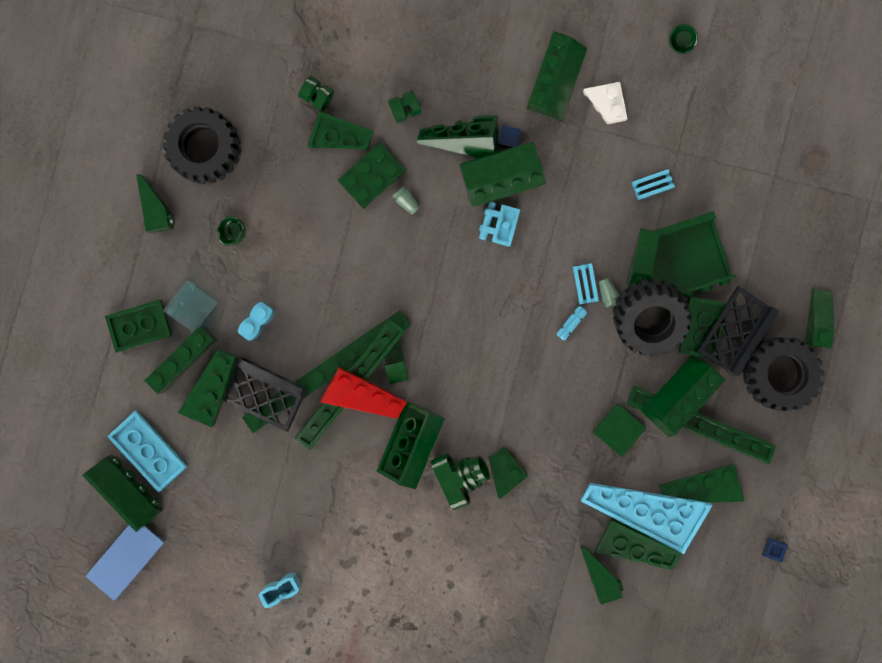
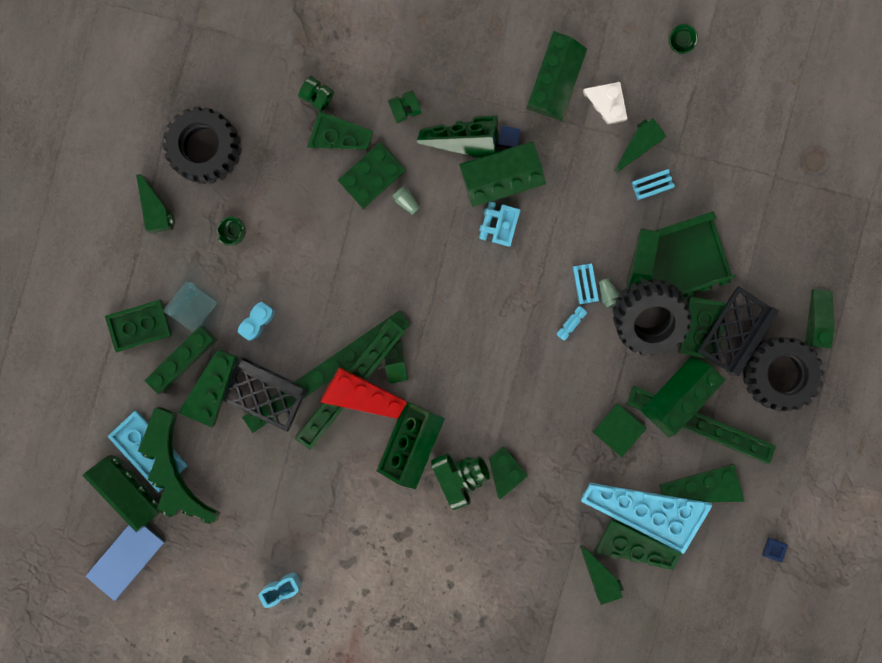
none -> dark green arch [138,407,221,524]
none -> dark green slope [614,118,667,173]

